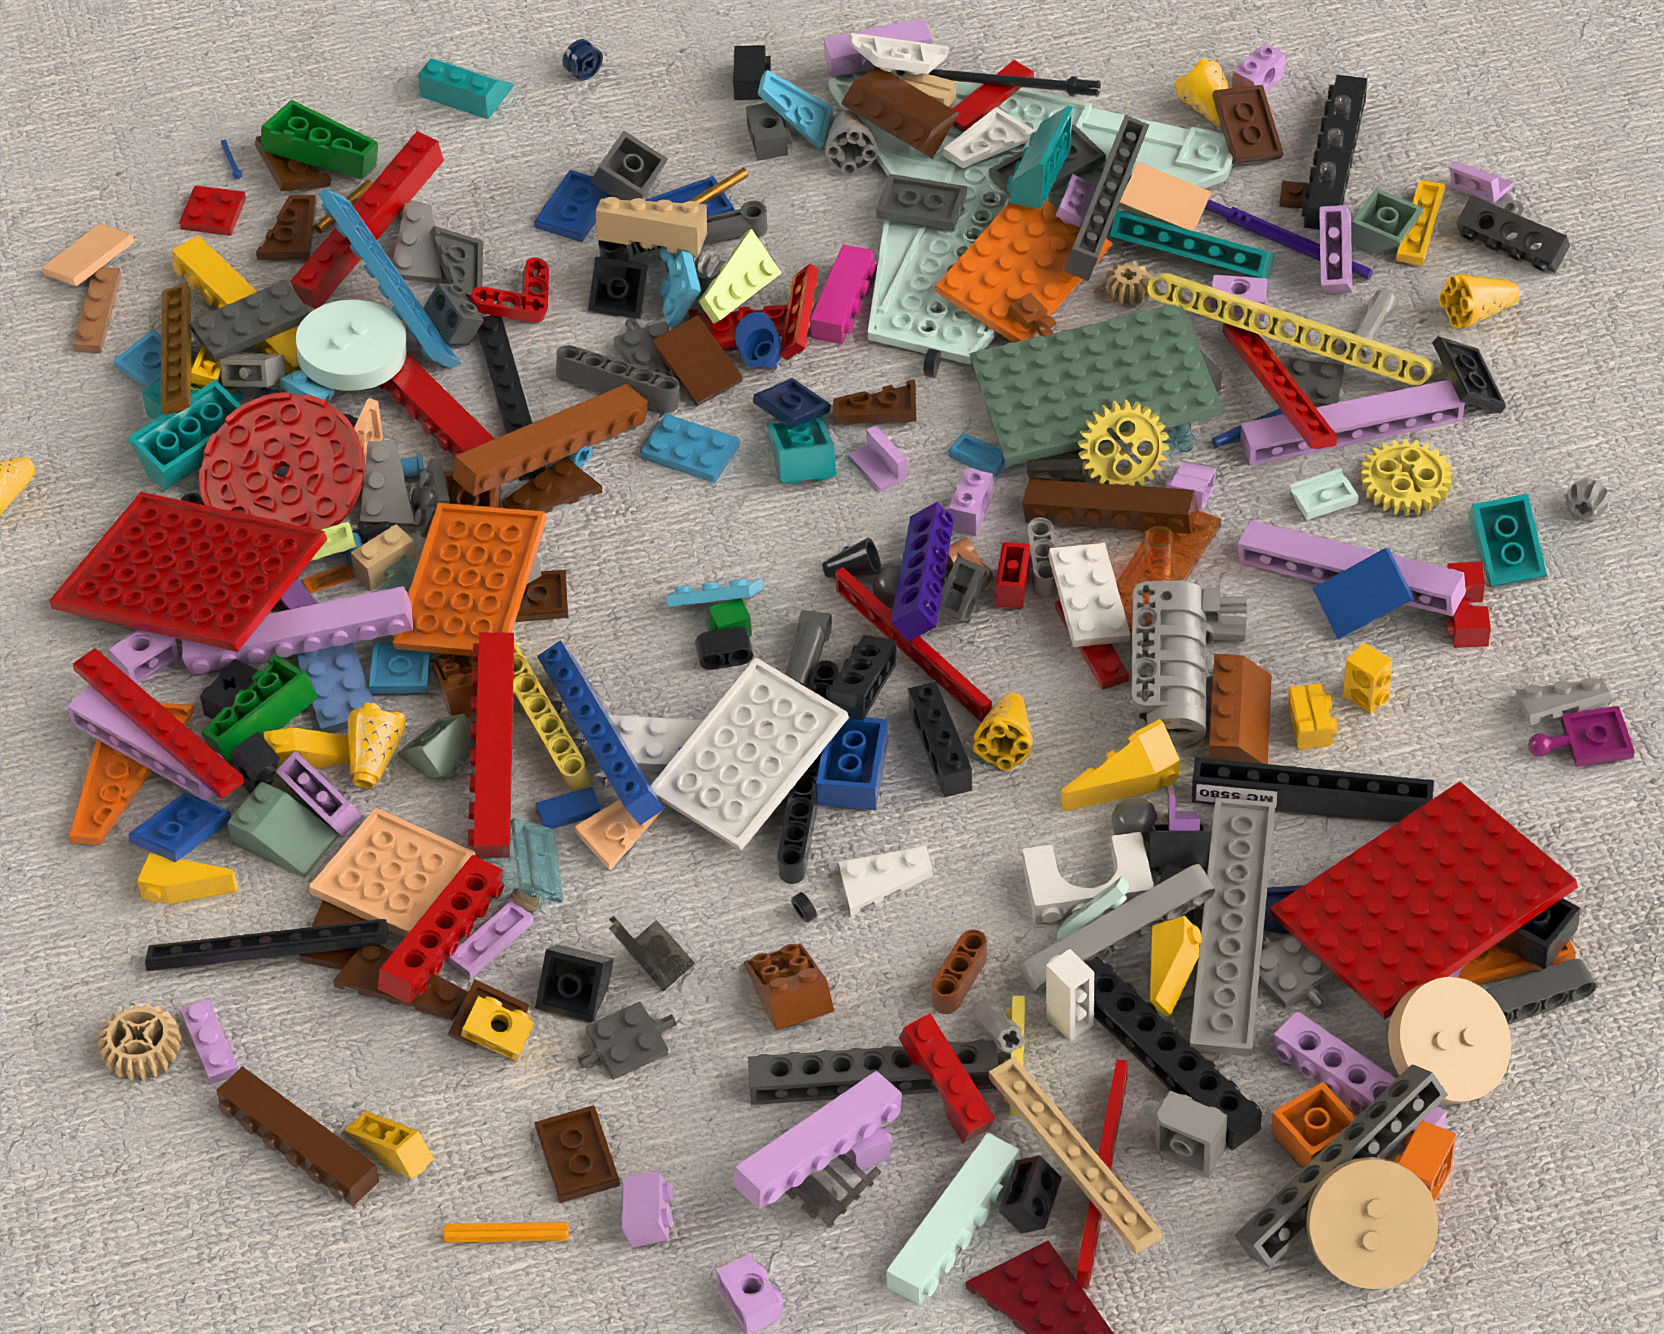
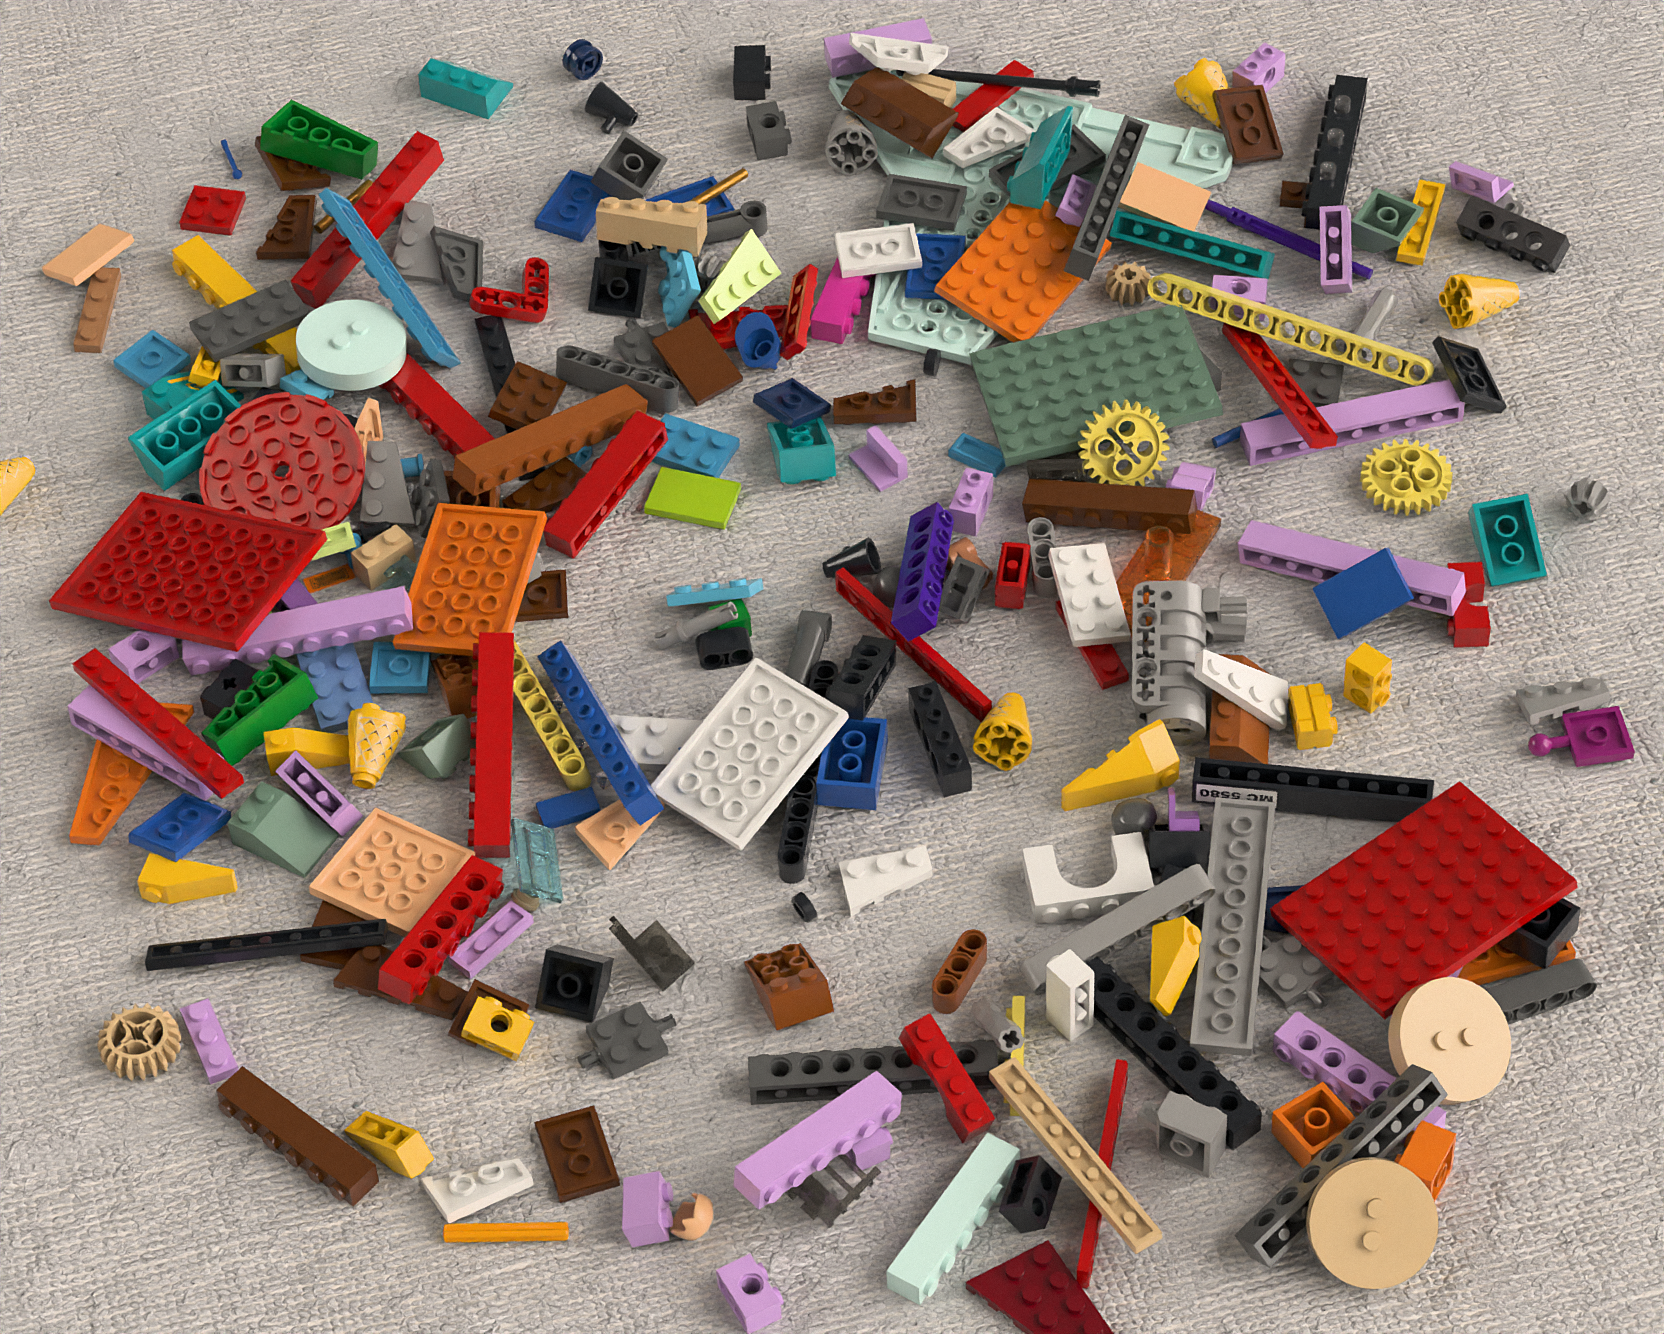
pearl gold plate [161,283,191,415] -> none
black brick [229,731,280,794] -> none
dark grey brick [424,283,484,345] -> none
medium azure wing [757,70,833,150] -> none
dark orange plate [1008,292,1056,337] -> none
light aqua plate [1057,877,1130,941] -> none
clear light blue pin [1173,423,1196,452] -> none
light aqua plate [1289,468,1358,520] -> none
none -> white wing [421,1158,534,1223]
none -> reddish brown plate [488,361,567,430]
none -> red brick [543,410,668,559]
none -> black piece [585,82,638,134]
none -> lime tile [644,467,741,530]
none -> light grey pin [655,602,738,650]
none -> light nougat hair [669,1193,713,1241]
none -> white tile [834,223,922,278]
none -> blue tile [905,233,966,300]
none -> white wing [1194,649,1288,732]

